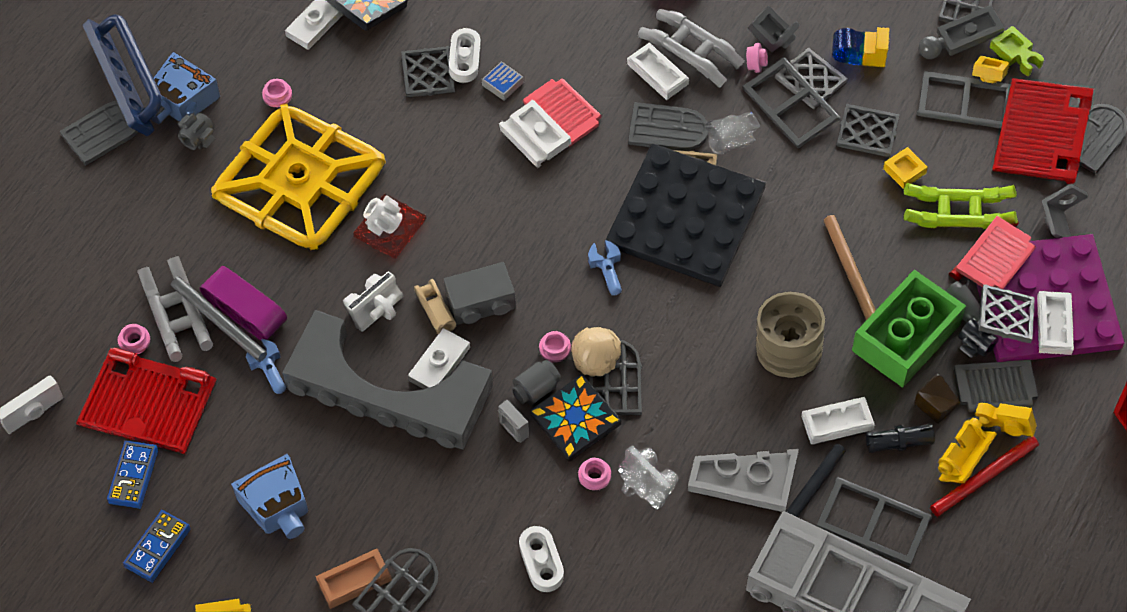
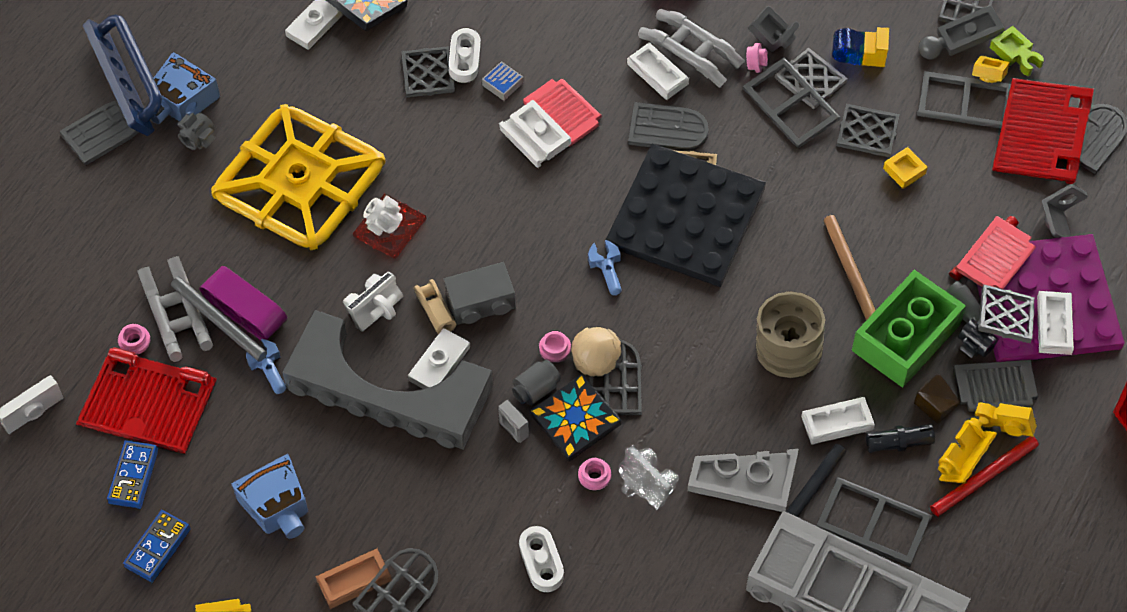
bright pink plate [262,79,292,107] -> none
clear hips [704,112,760,154] -> none
lime piece [904,183,1017,229] -> none

